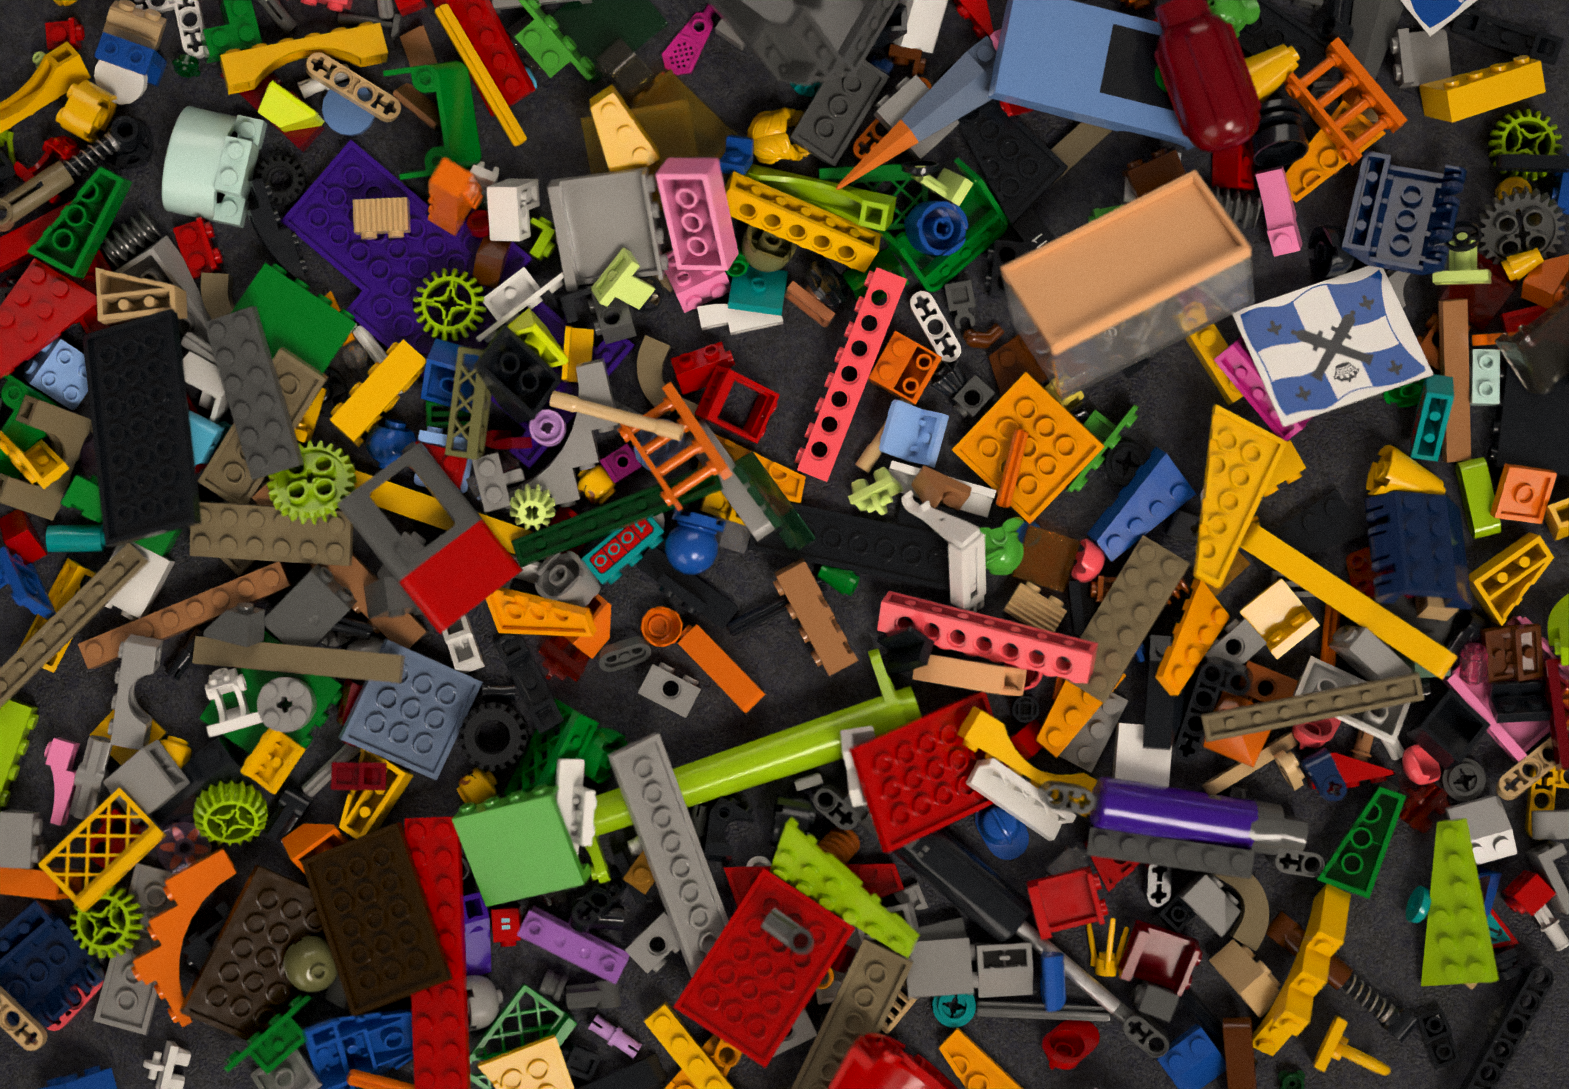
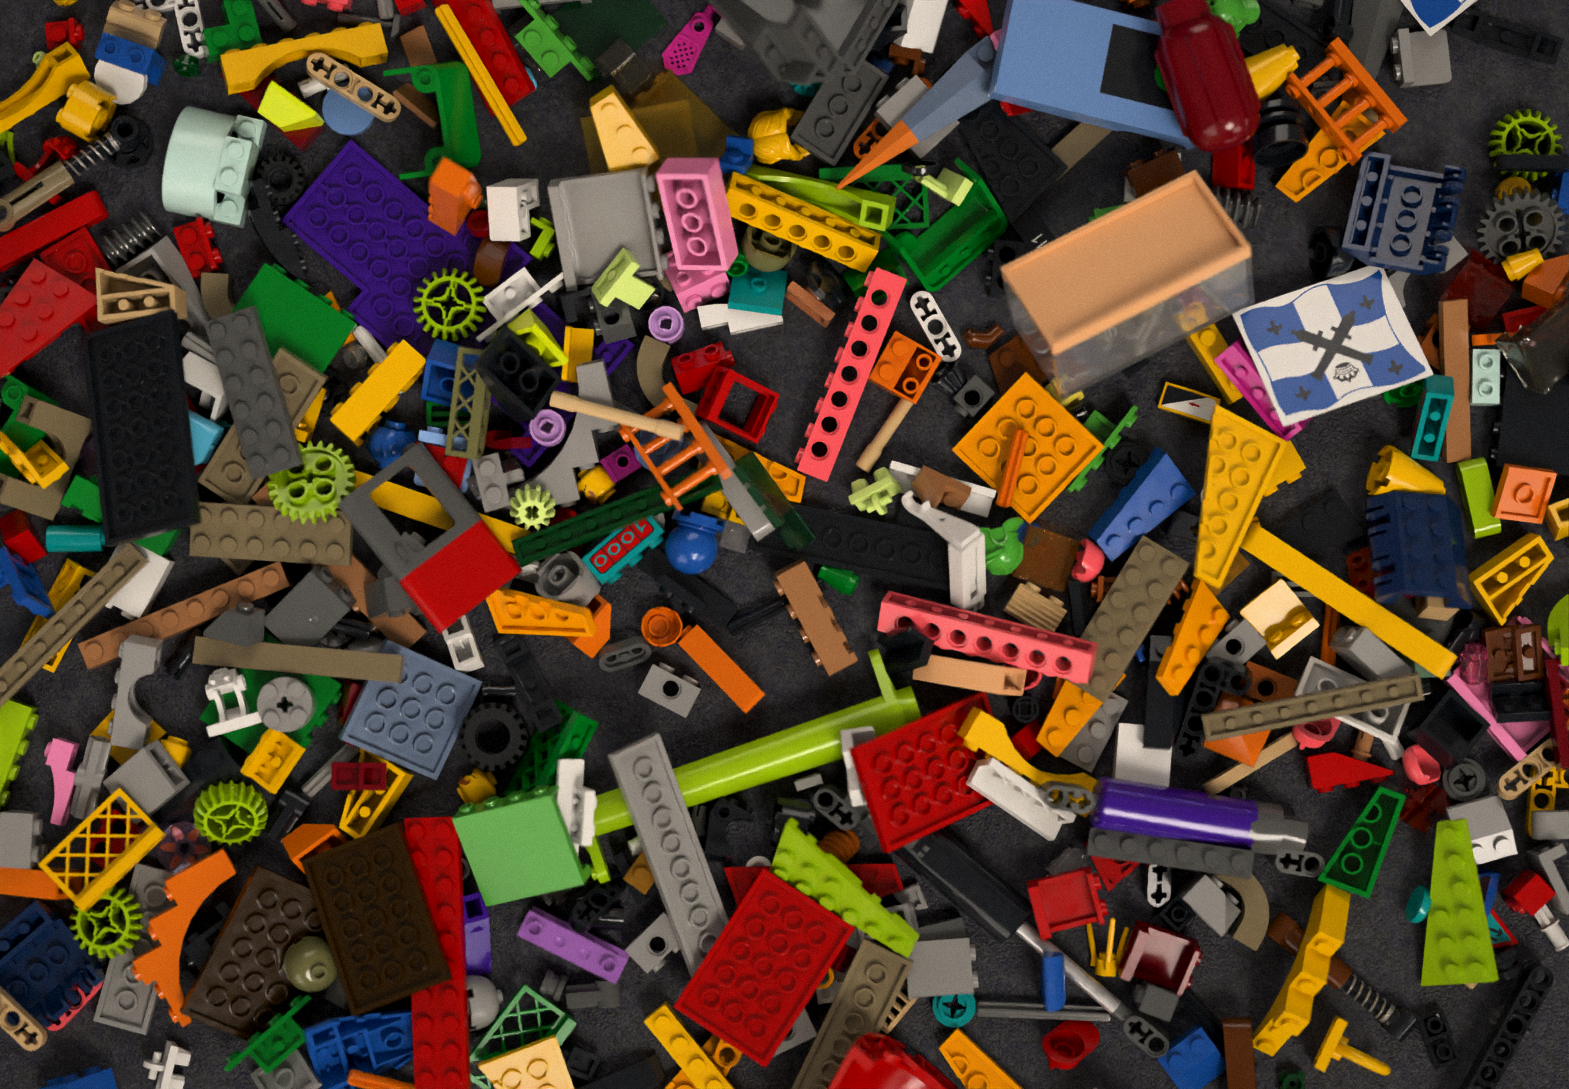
light blue bracket [22,337,88,410] -> none
green wedge [27,167,132,278] -> none
tan brick [353,197,411,240] -> none
white tile [470,161,499,196] -> none
red brick [491,906,522,947] -> none
clear red hips [539,636,590,682] -> none
green cylinder [581,727,627,783] -> none
lavender pin [588,1014,642,1059] -> none
dark grey piece [761,908,815,955] -> none
light blue bracket [879,399,949,468] -> none
blue brick [904,200,968,256] -> none
dark grey plate [944,280,976,330] -> none
blue piece [975,804,1029,860] -> none
light grey slope [975,940,1033,998] -> none
tan brick [1209,939,1281,1018] -> none
bright pink slope [1255,165,1303,257] -> none
tan plate [1273,750,1305,791] -> none
dark blue piece [1301,747,1347,801] -> none
yellow wedge [1419,55,1546,123] -> none
yellowish green piece [1433,221,1491,285] -> none
none -> lavender wheel [648,306,684,344]
none -> slope [1158,382,1221,425]

